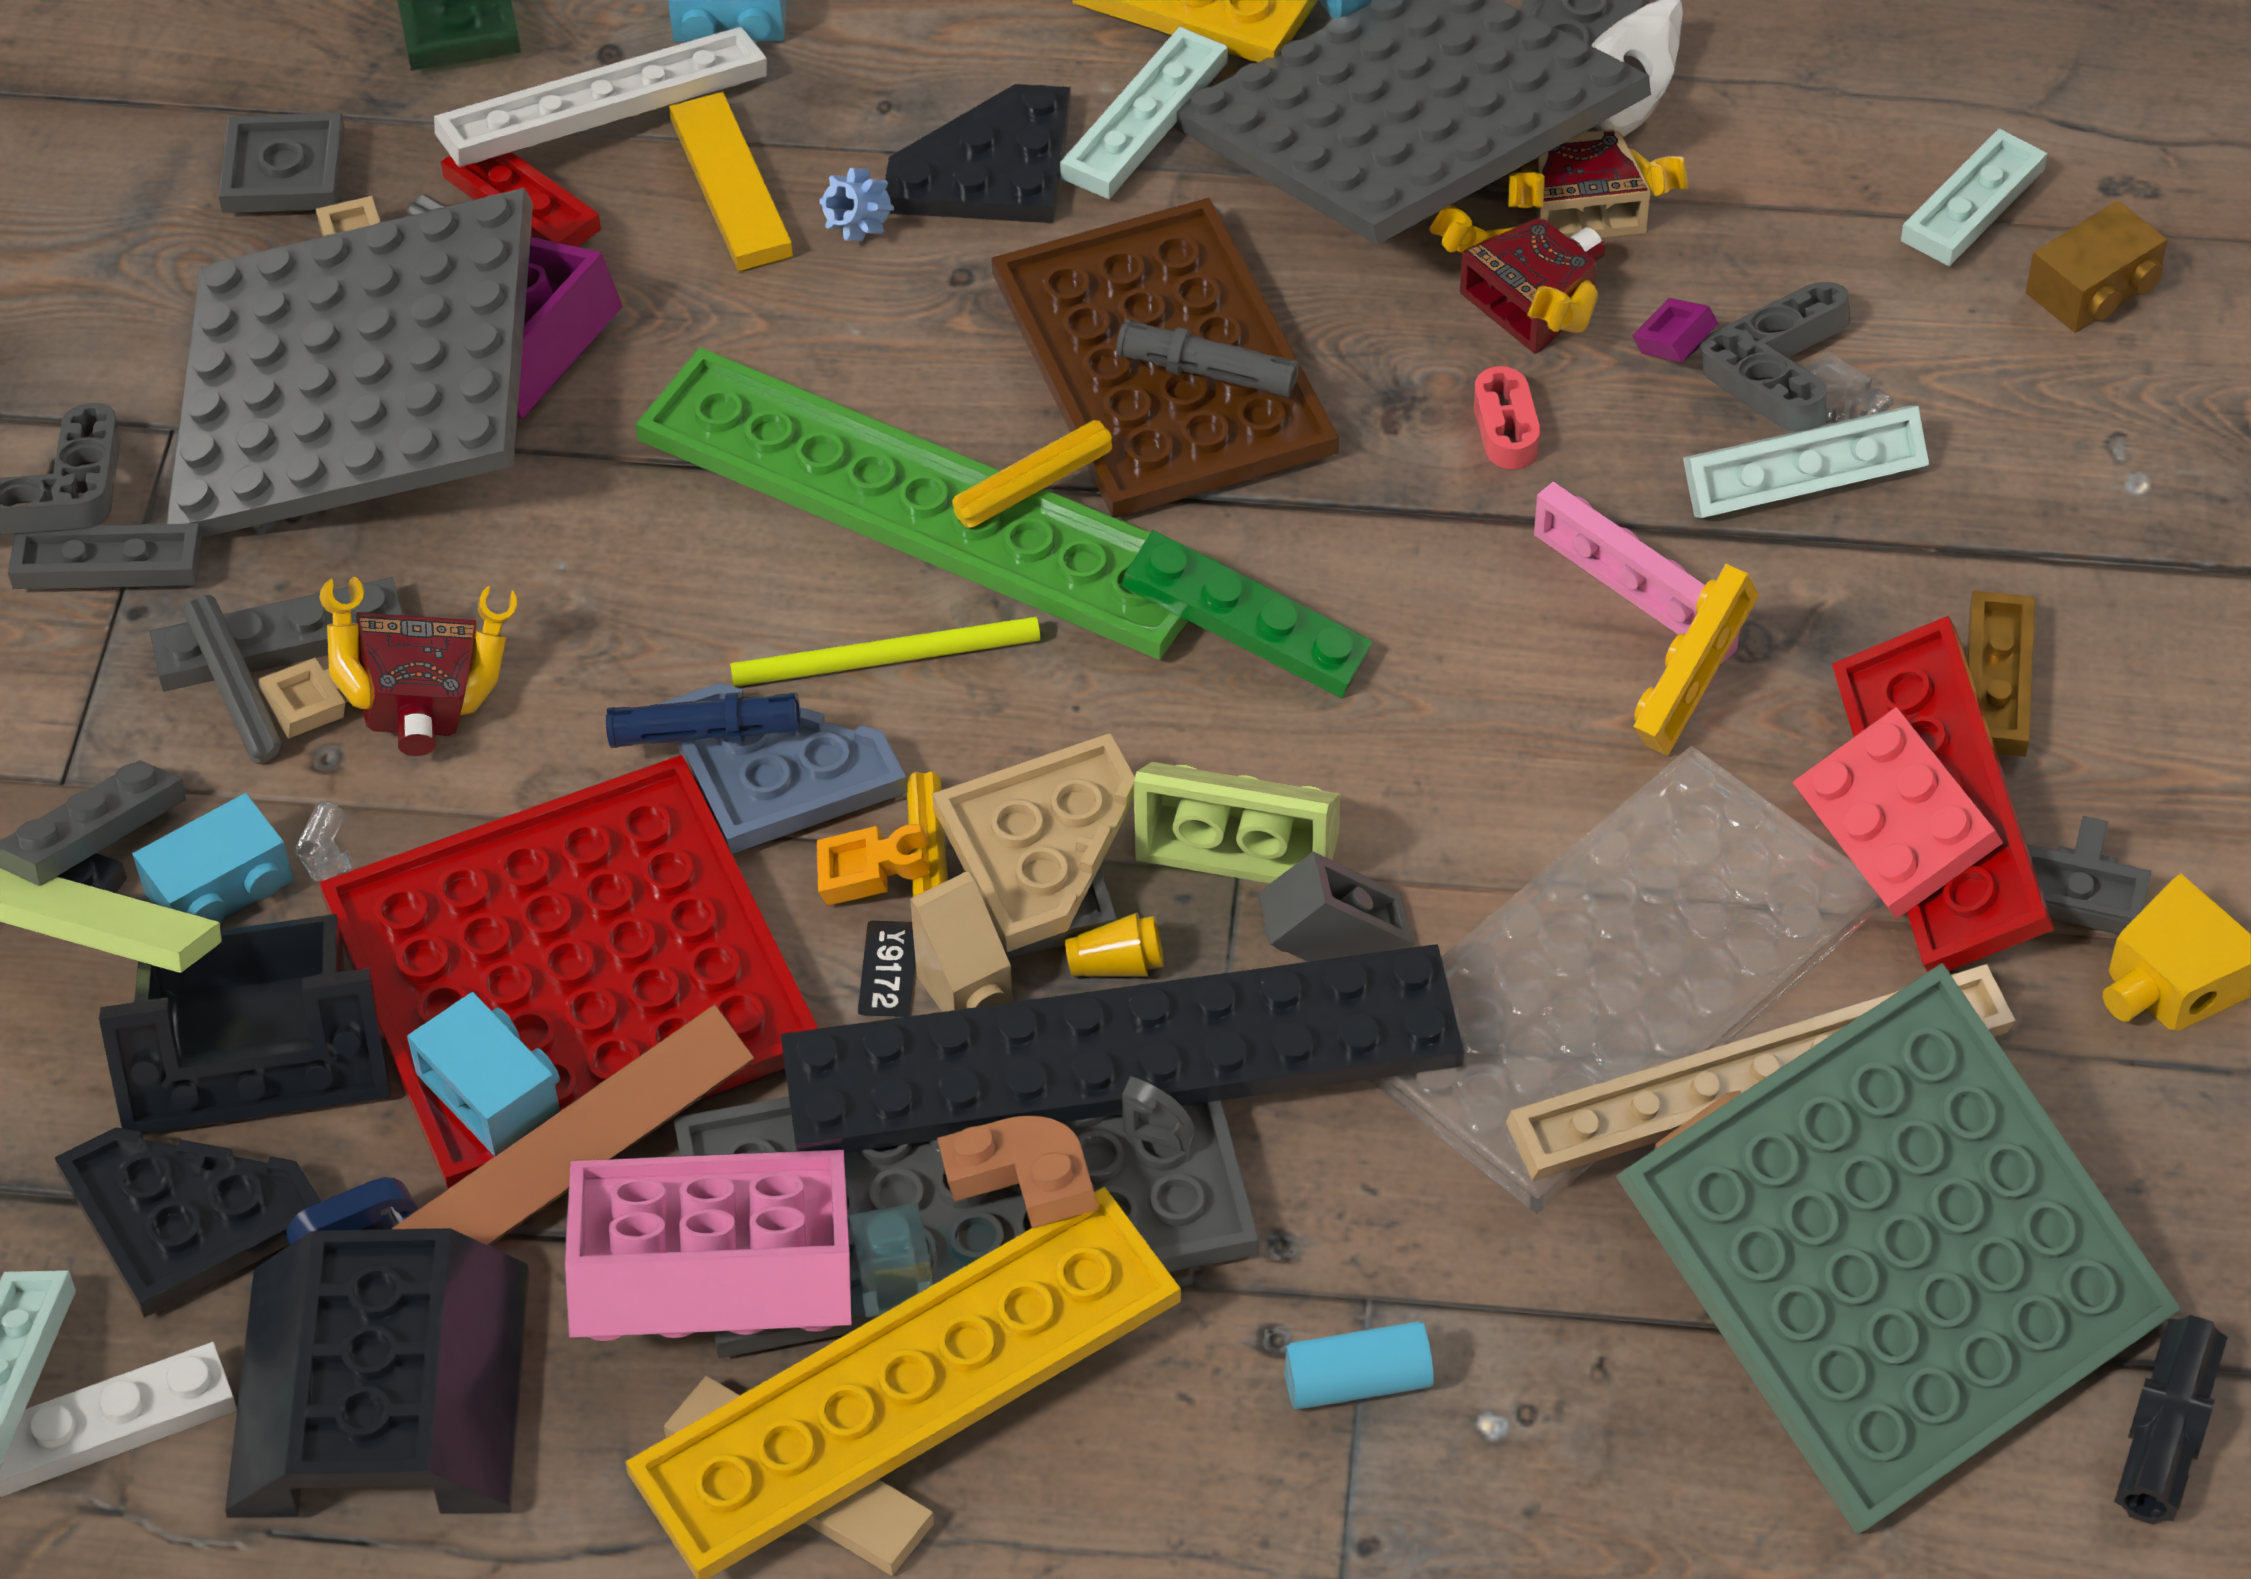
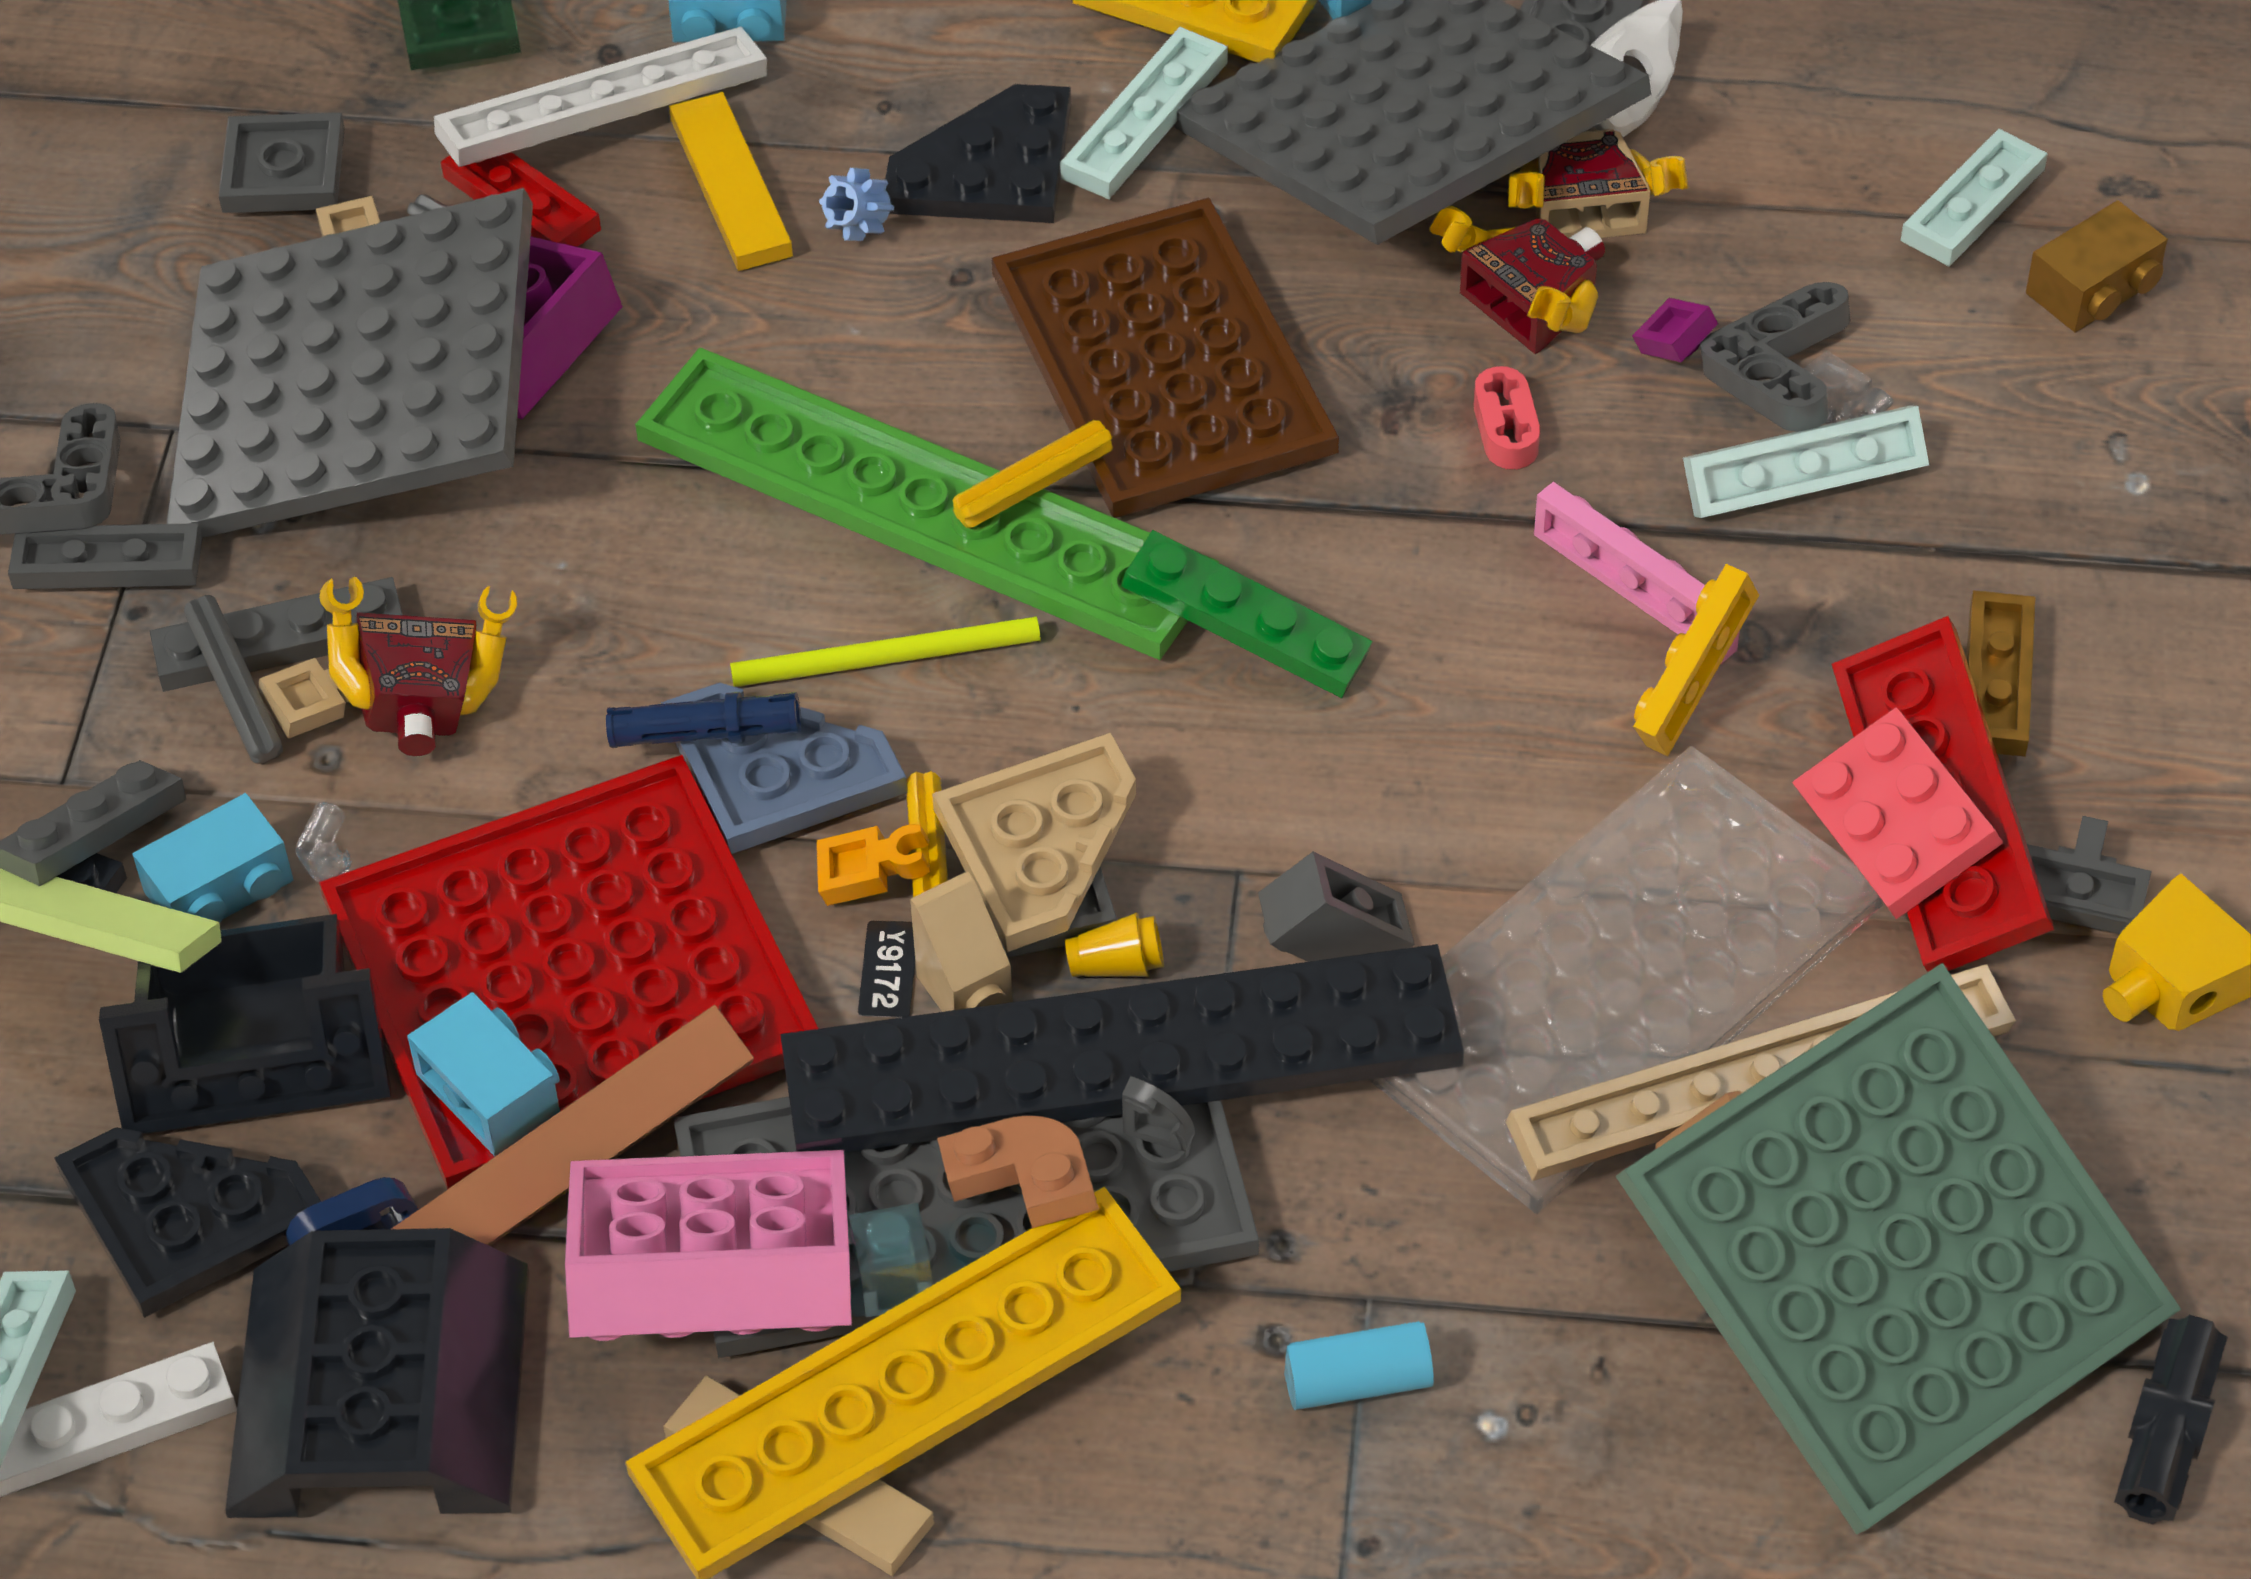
dark grey pin [1116,319,1299,398] -> none
yellowish green slope [1134,762,1341,884] -> none

